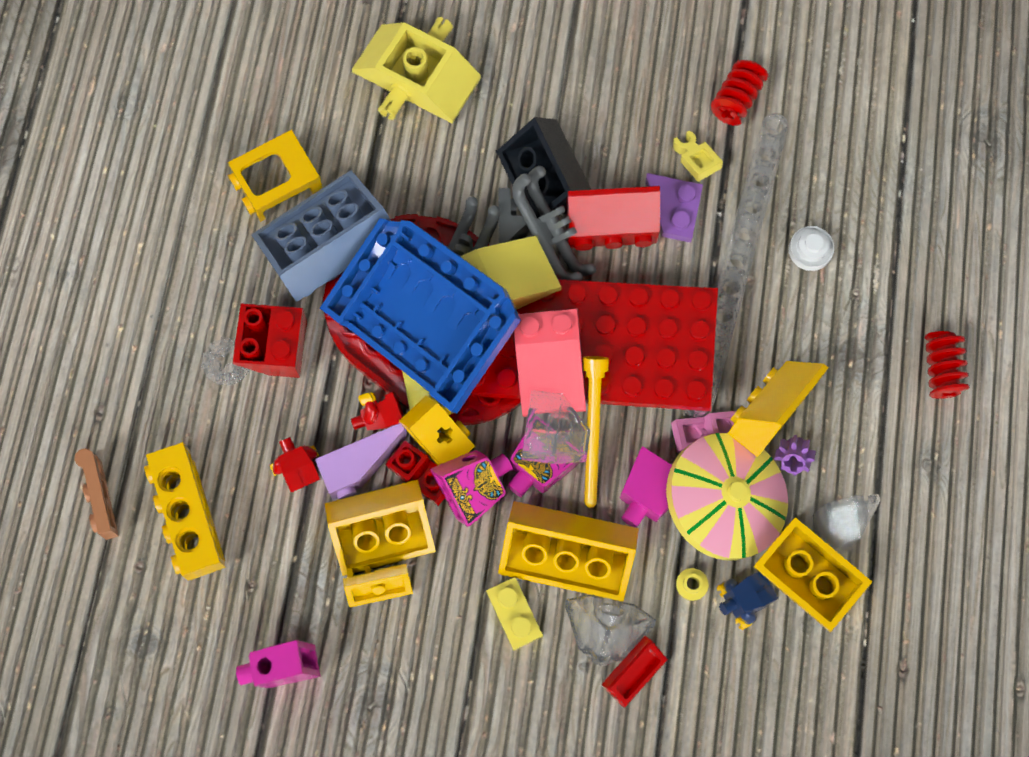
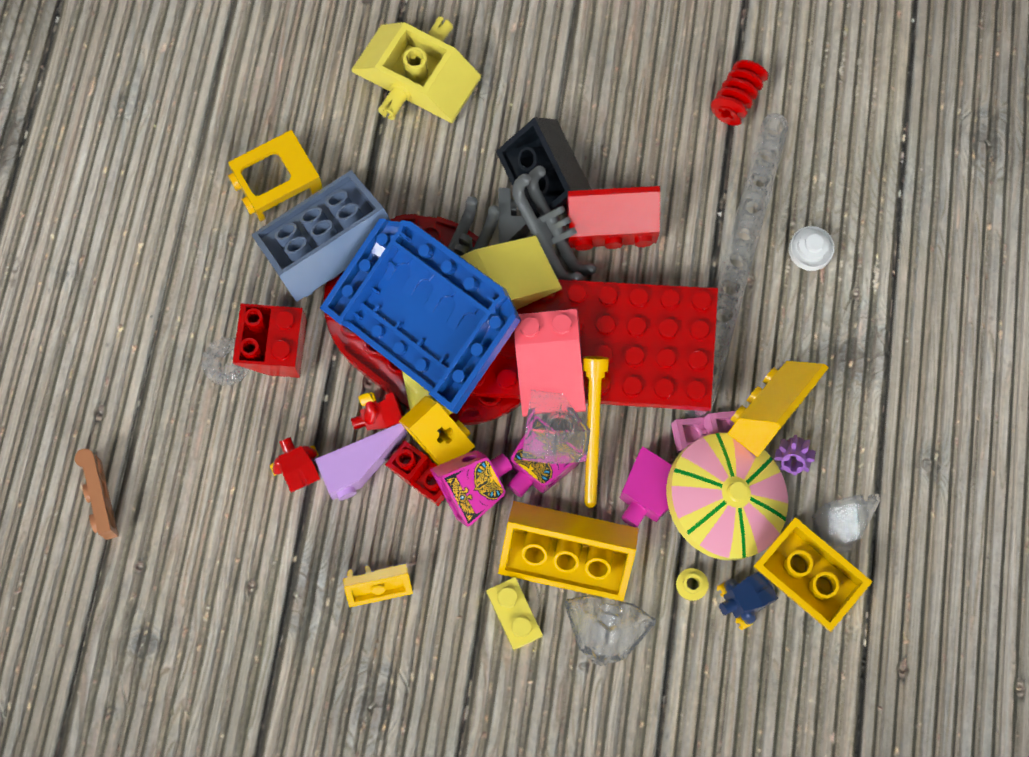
yellow brick [144,442,226,581] -> none
dark pink torso [236,640,321,688] -> none
yellow slope [324,480,436,576] -> none
red tile [601,636,668,708] -> none
medium lavender wing [645,173,703,243] -> none
light yellow plate [673,131,723,182] -> none
red piece [925,331,970,399] -> none

